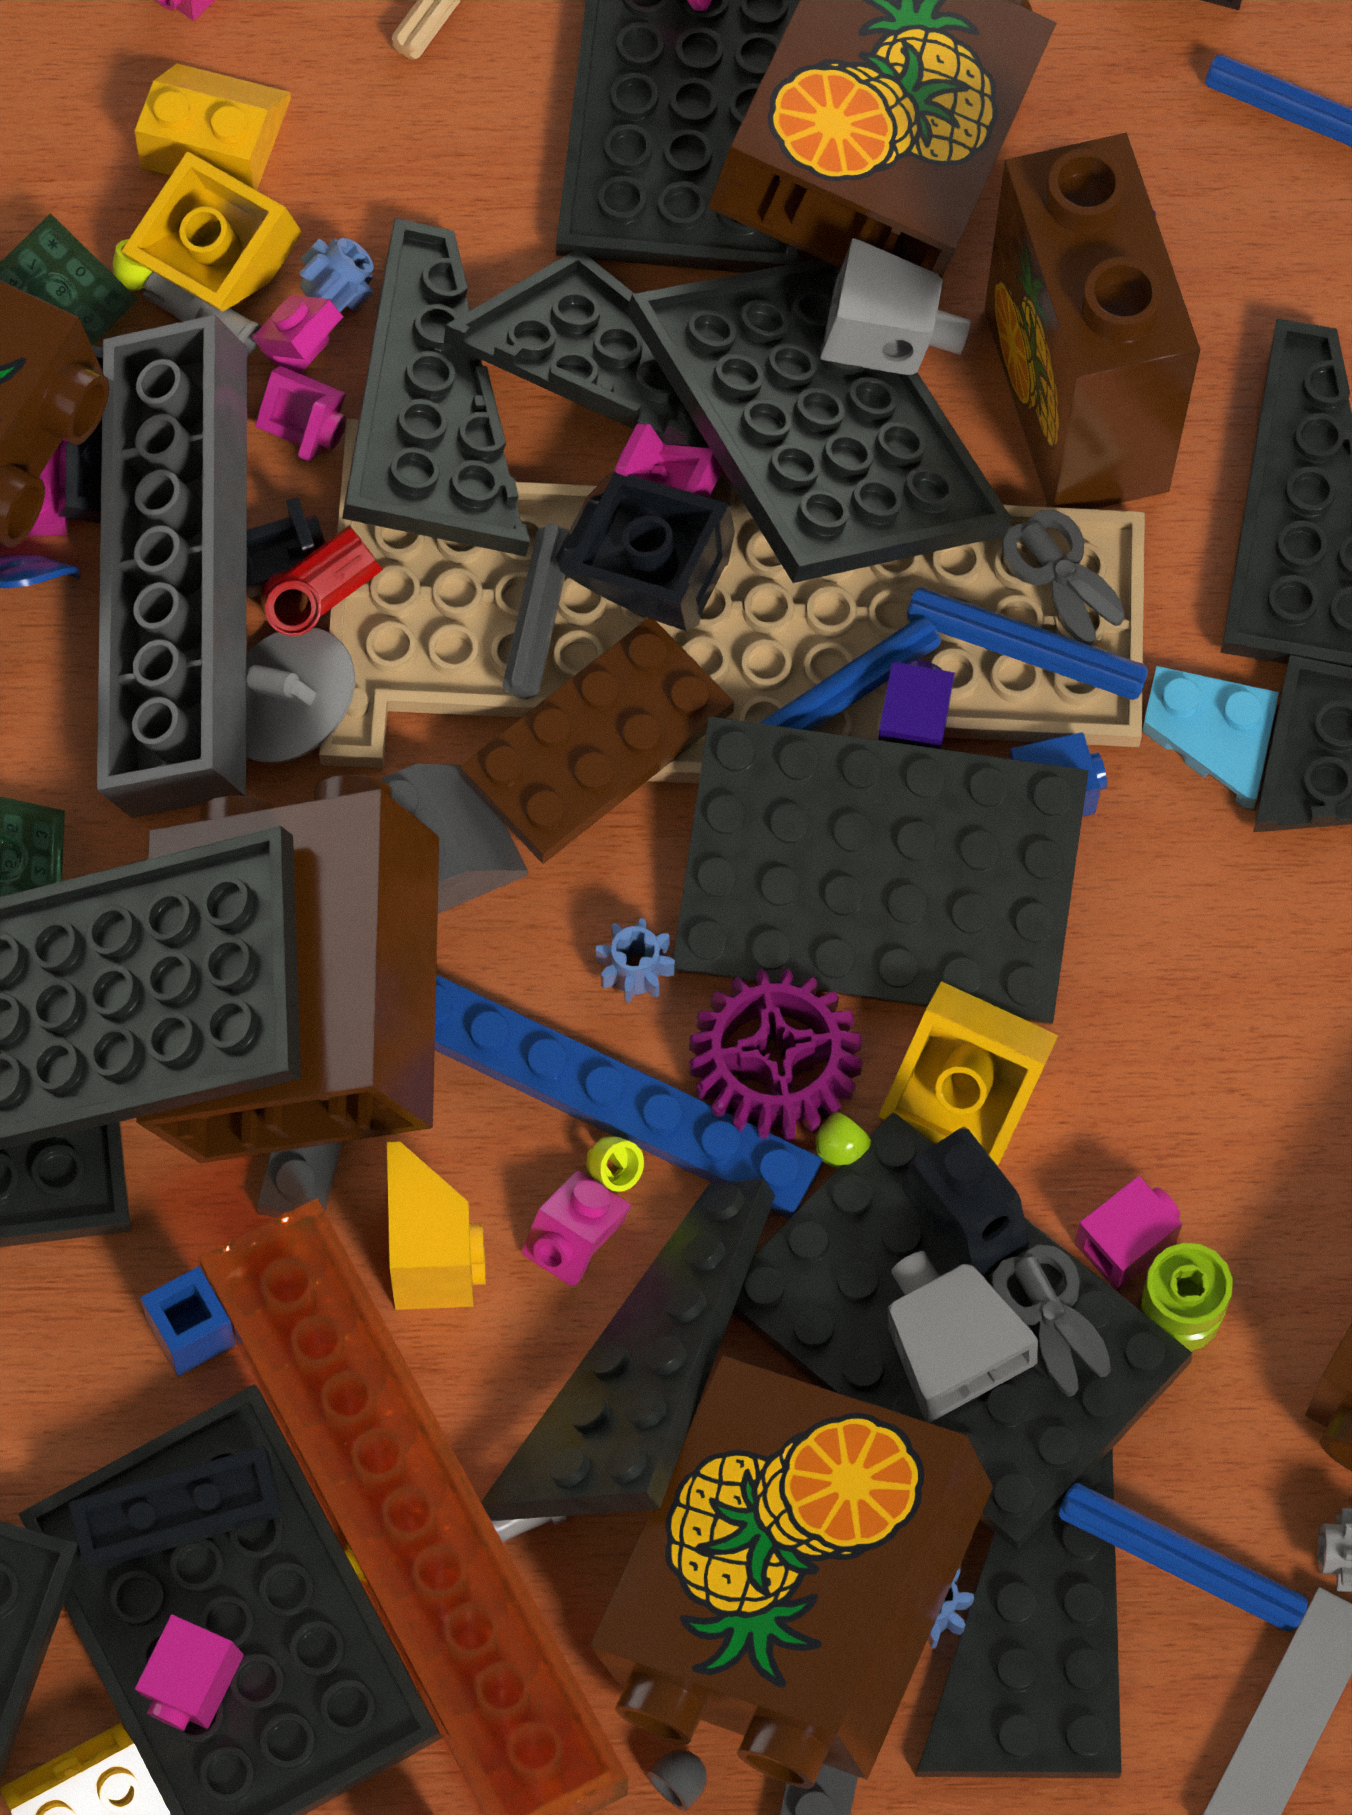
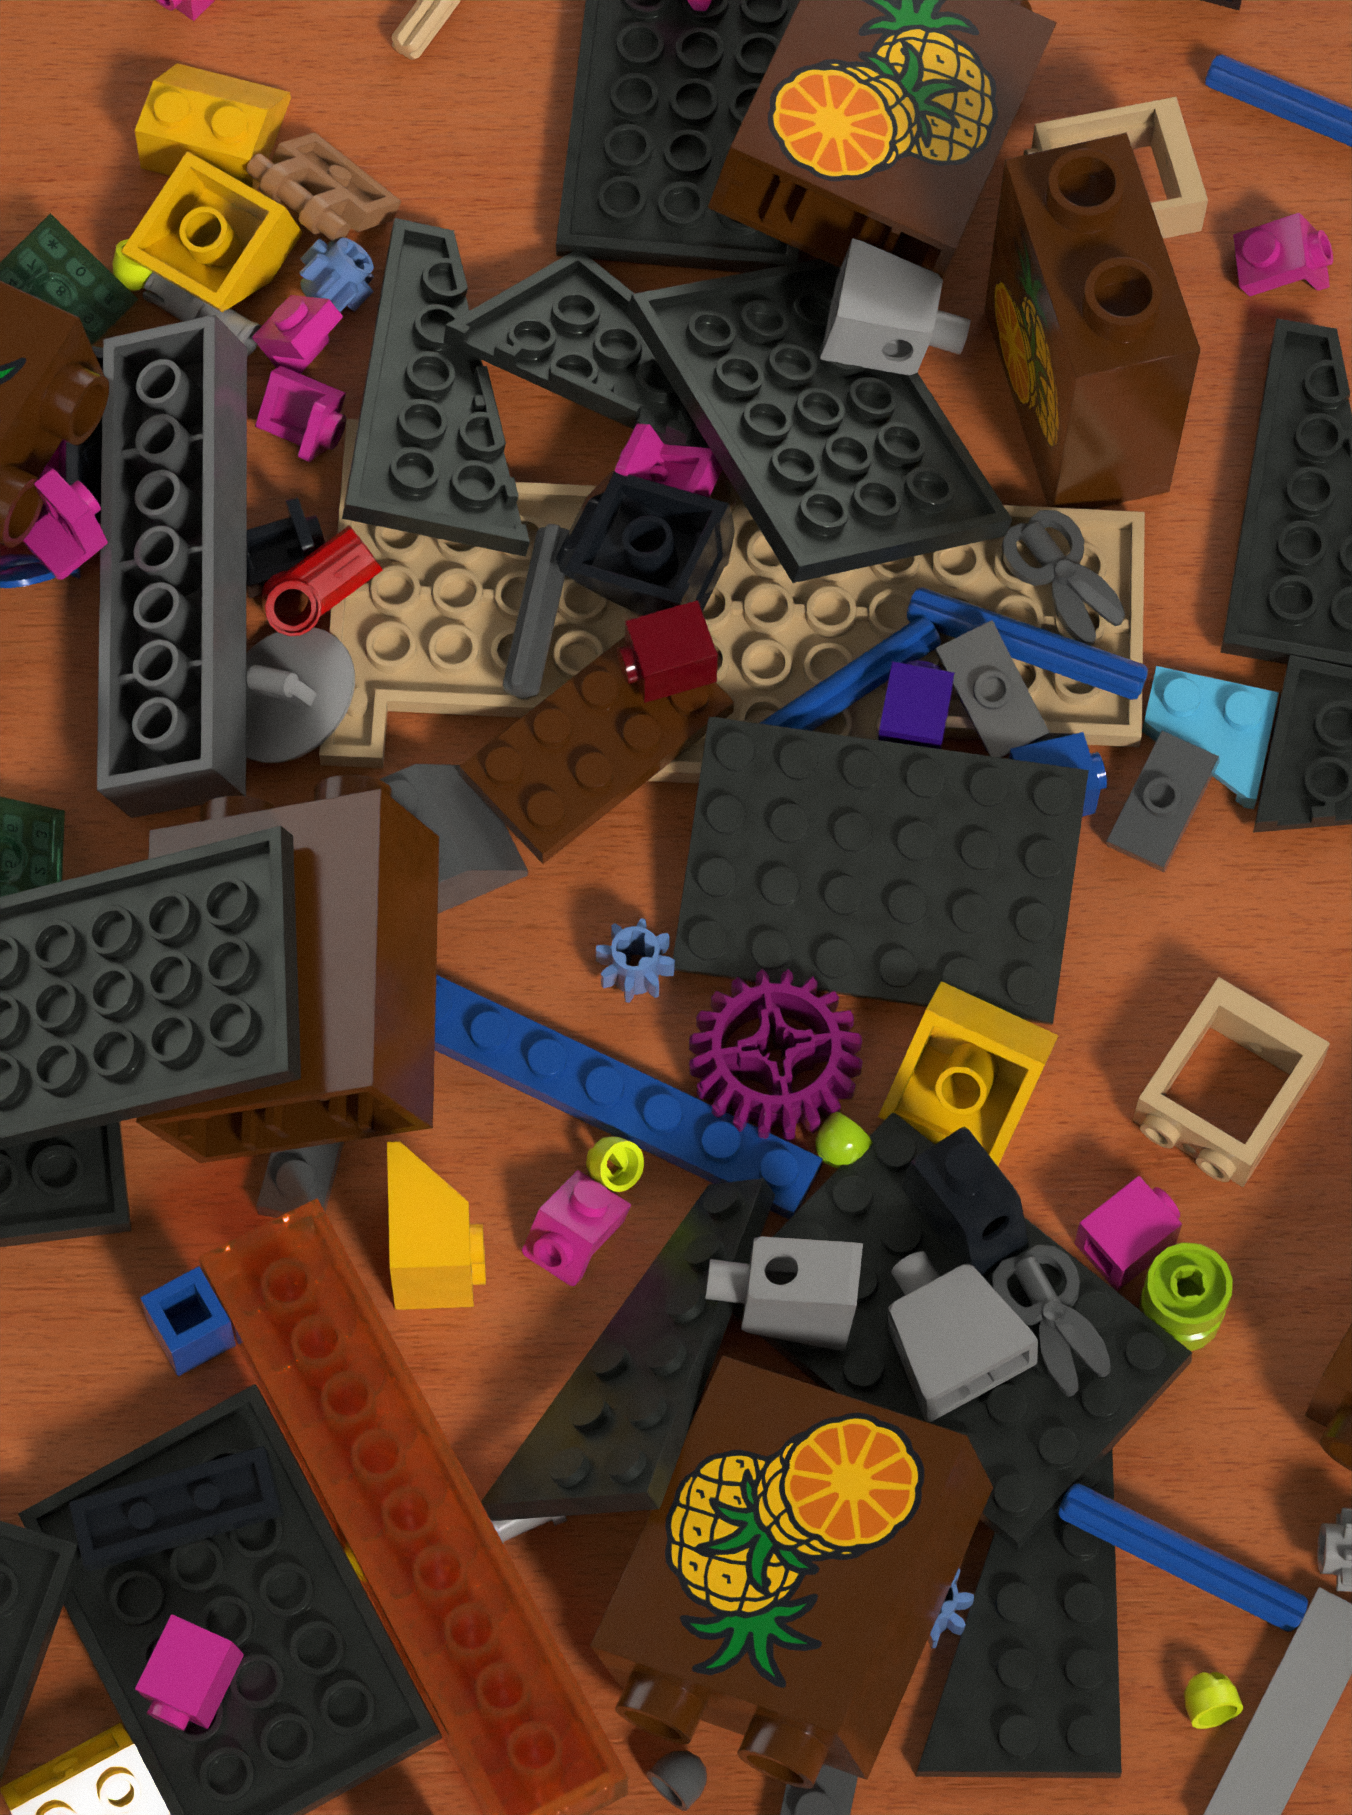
none -> dark pink bracket [23,468,108,580]
none -> medium nougat plate [246,132,402,243]
none -> dark red brick [617,600,718,703]
none -> light grey torso [705,1236,863,1351]
none -> dark grey plate [935,620,1049,758]
none -> tan window [1024,97,1208,239]
none -> dark grey plate [1106,731,1220,872]
none -> tan window [1132,977,1330,1187]
none -> neon yellow hinge [1184,1672,1243,1729]
none -> dark pink bracket [1233,213,1333,297]

